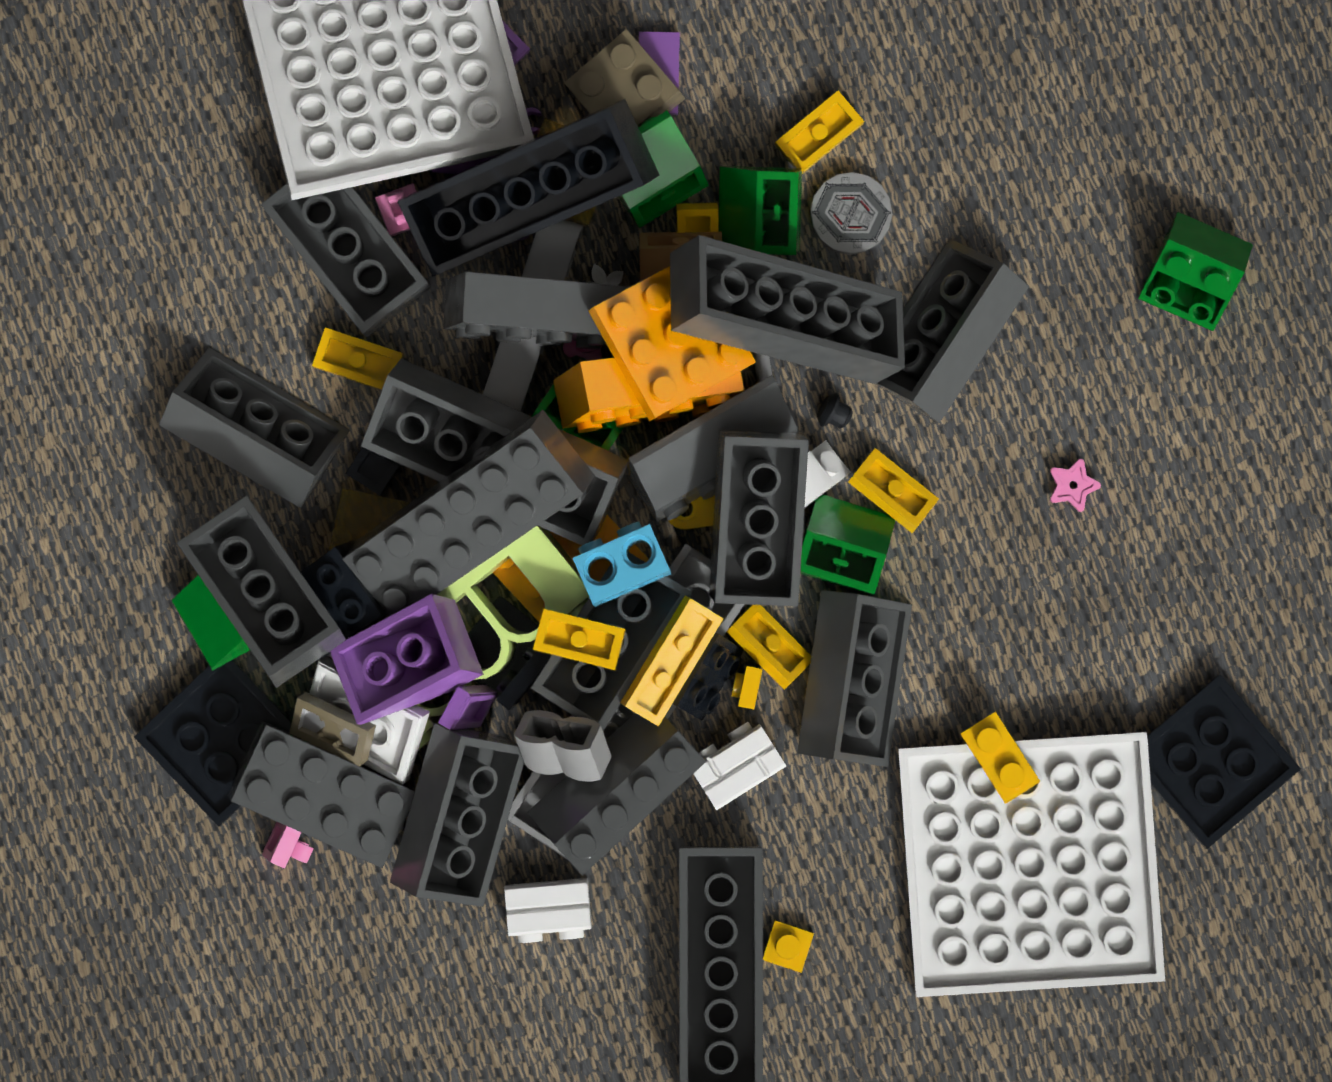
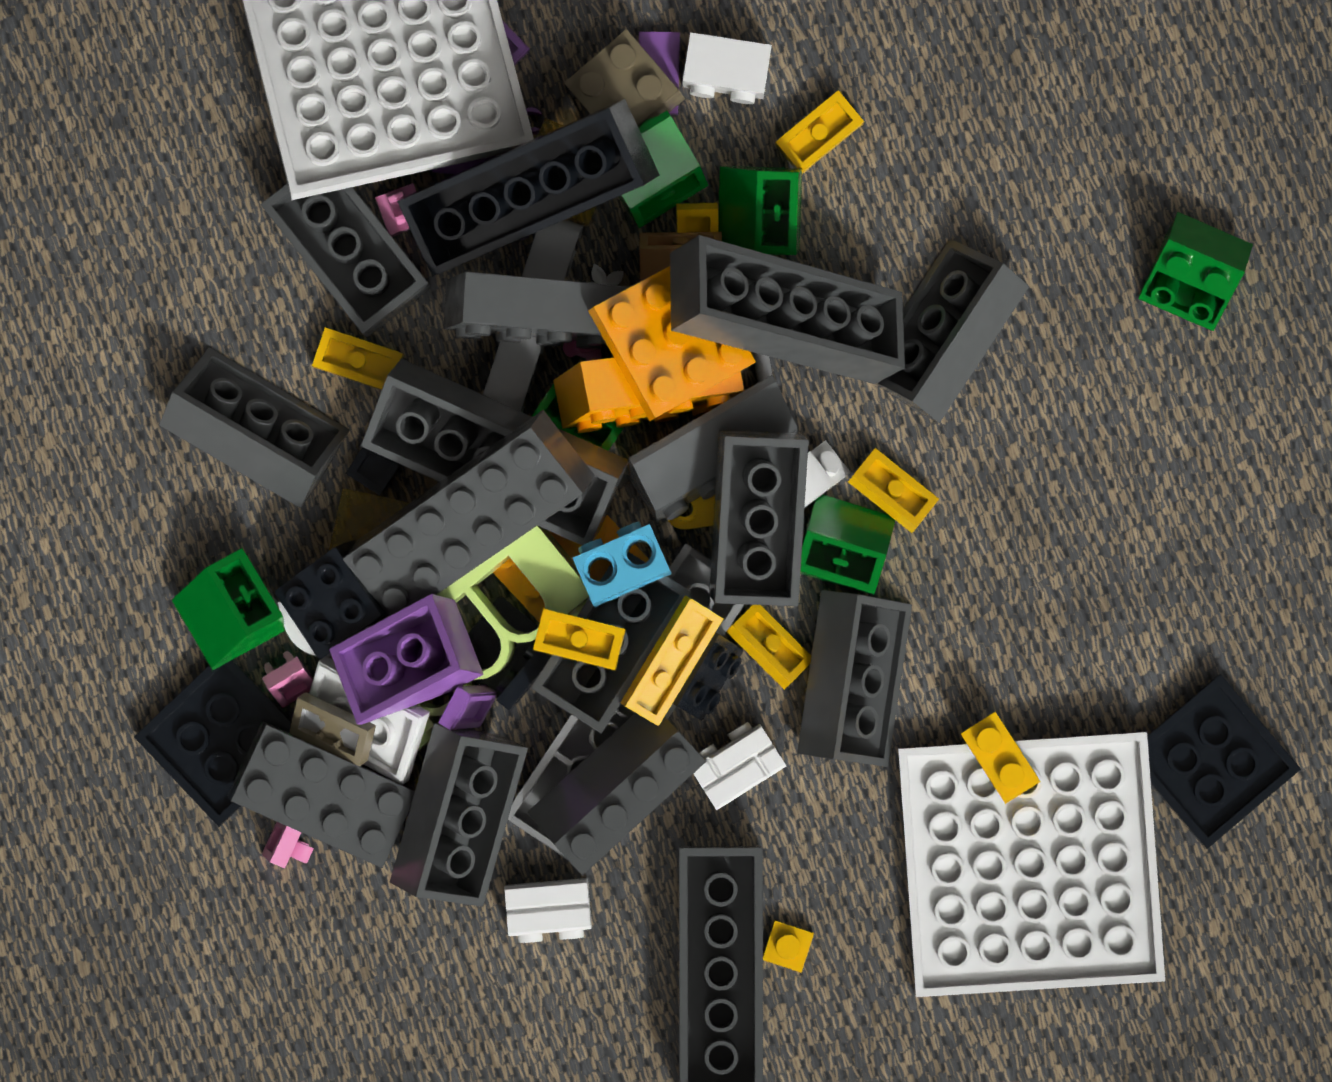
dark grey brick [177,495,346,688] -> none
light grey brick [514,710,612,782] -> none
yellow plate [731,666,763,710] -> none
tile [810,172,892,255] -> none
black piece [817,393,853,429] -> none
bright pink plate [1050,459,1101,512] -> none
none -> bright pink tile [262,651,313,708]
none -> white brick [683,32,772,104]

